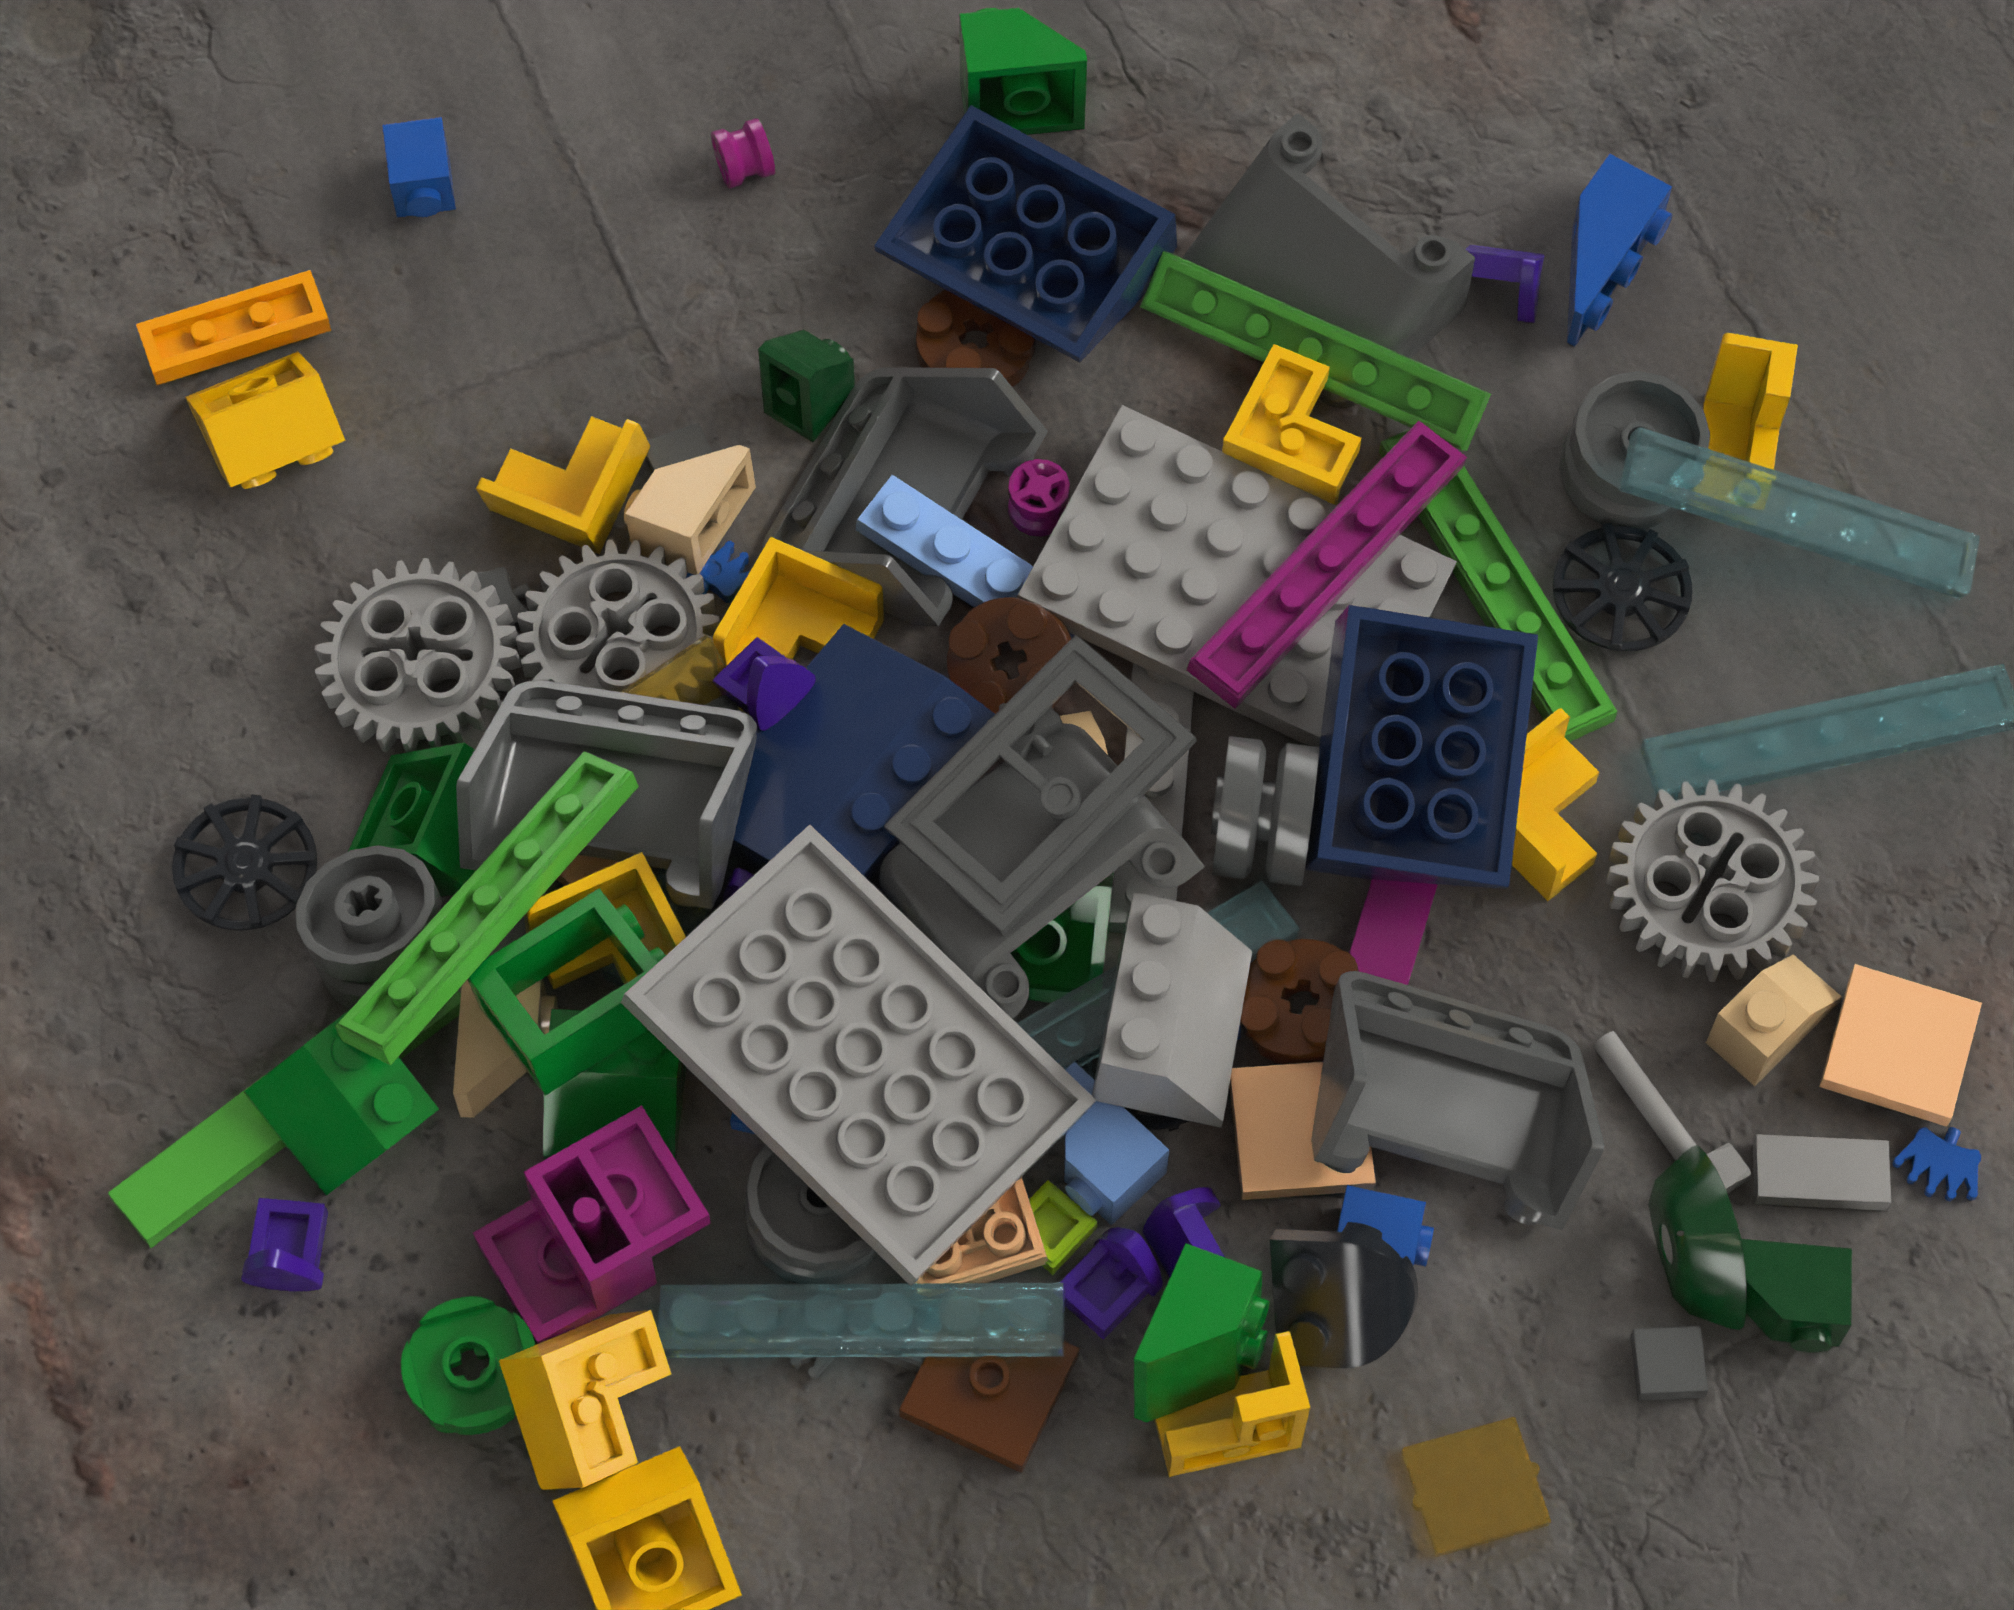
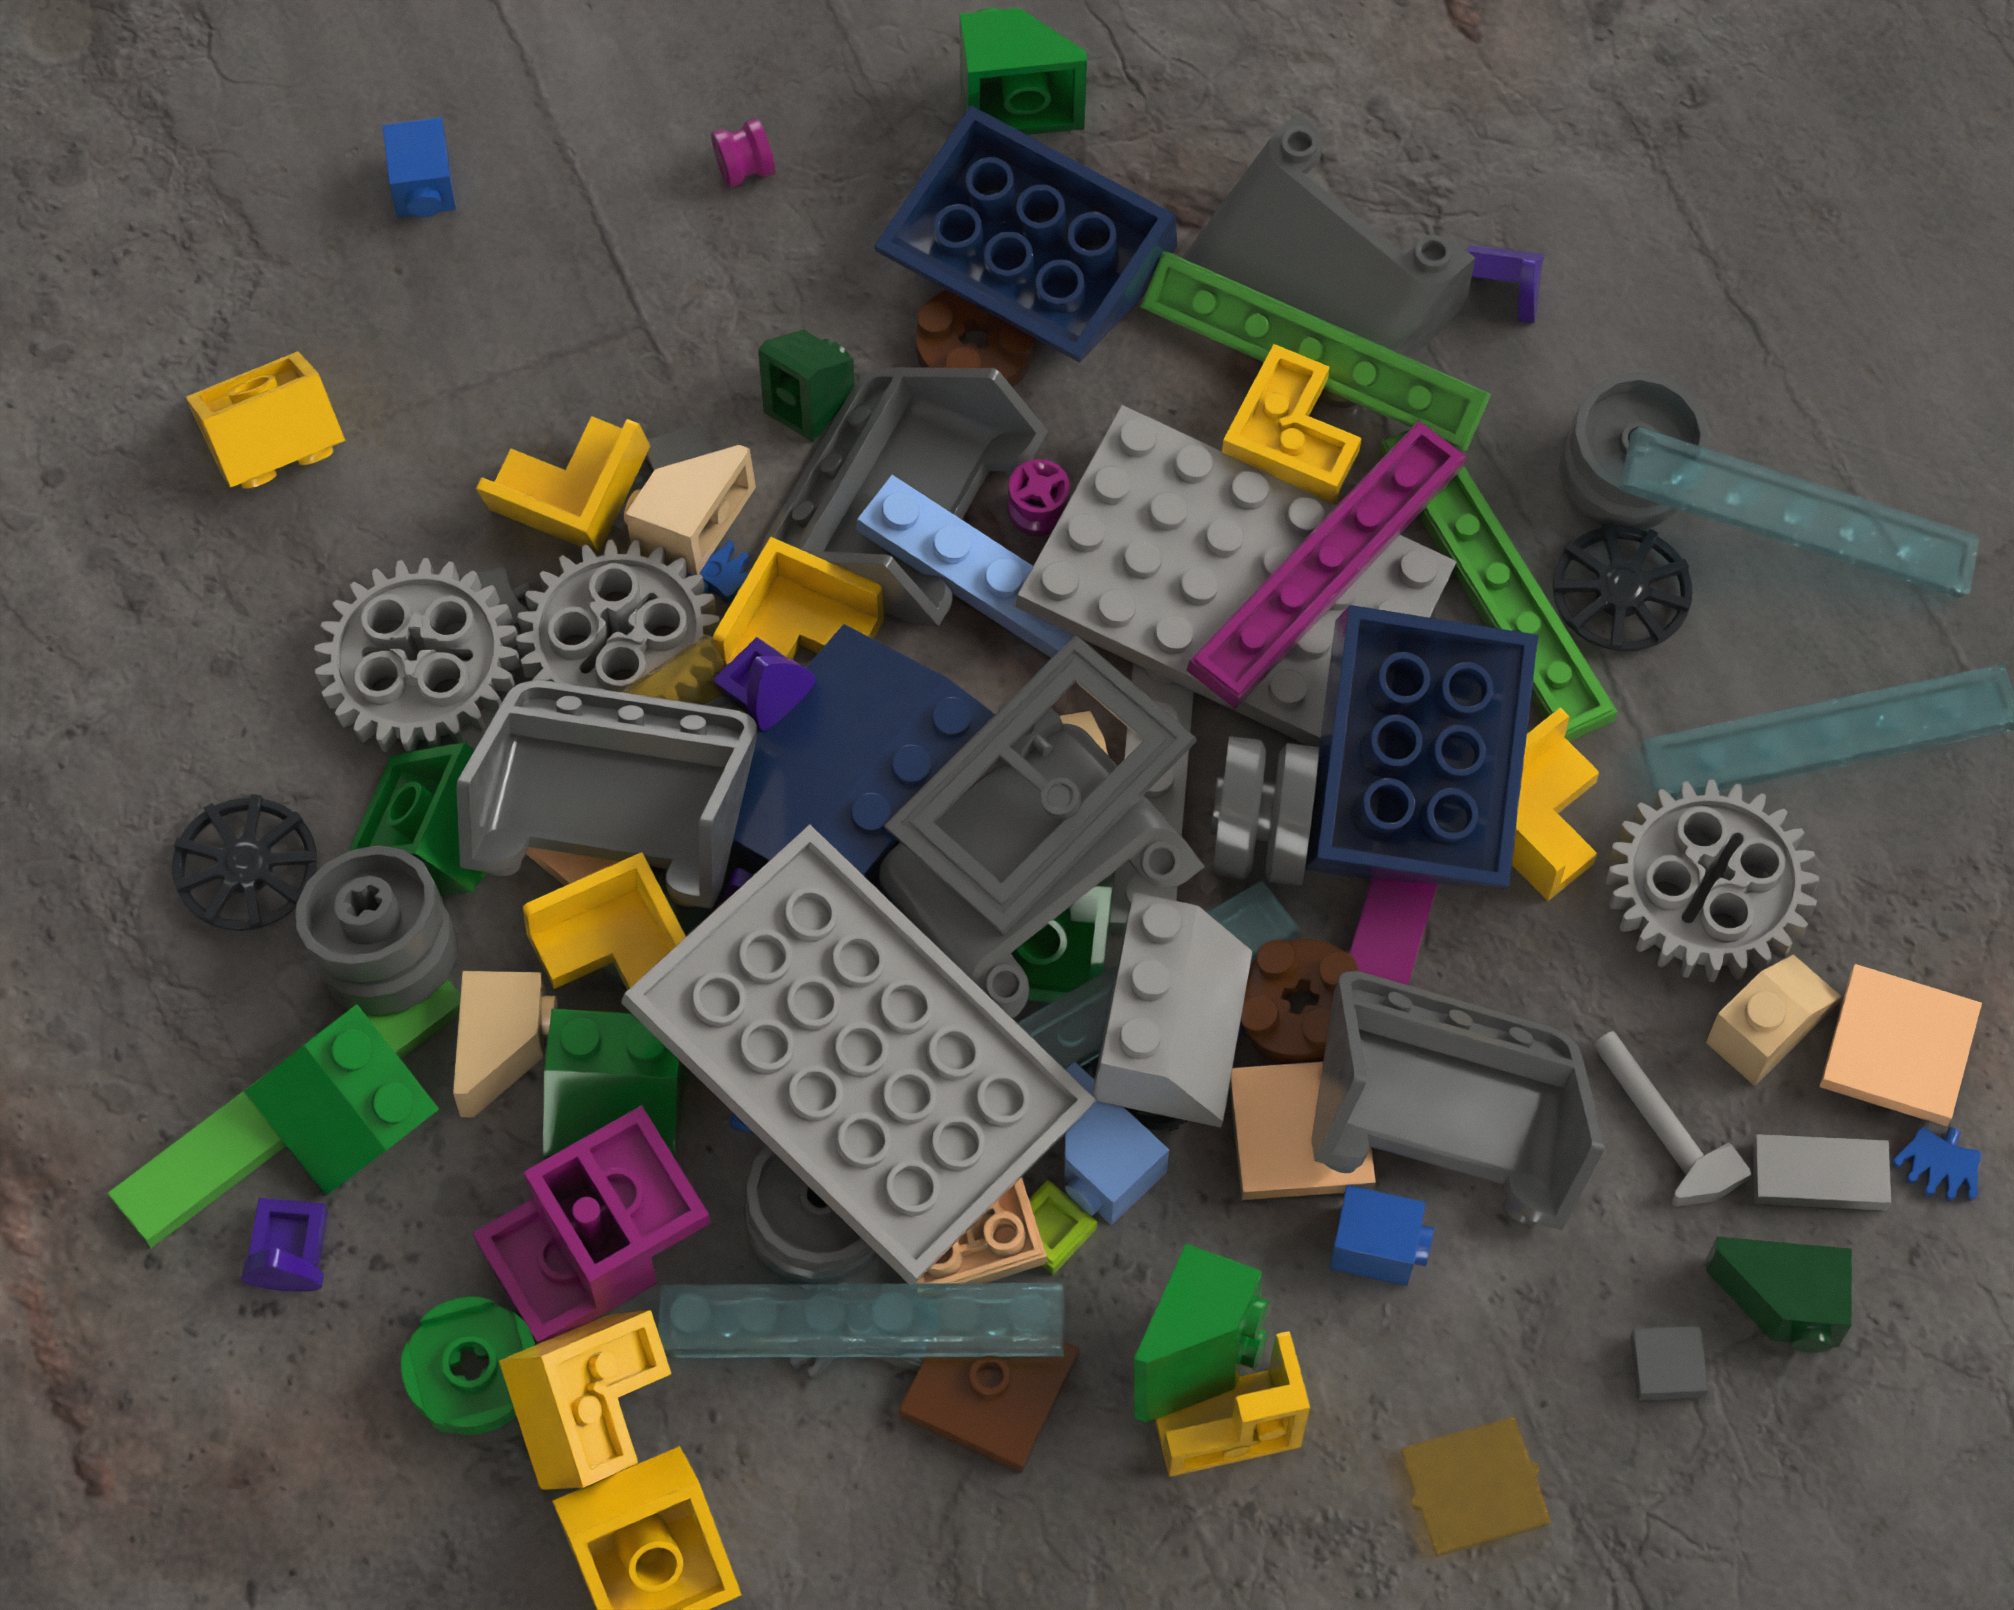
light orange plate [136,270,331,385] -> none
bright green tile [335,751,639,1065] -> none
green window [467,888,666,1096] -> none
reddish brown plate [947,597,1071,714] -> none
dark purple tile [1054,1227,1163,1340] -> none
dark purple tile [1142,1187,1225,1277] -> none
black slope [1269,1222,1418,1368] -> none
blue slope [1567,154,1673,347] -> none
dark green piece [1648,1145,1746,1330] -> none
yellow panel [1689,333,1798,512] -> none

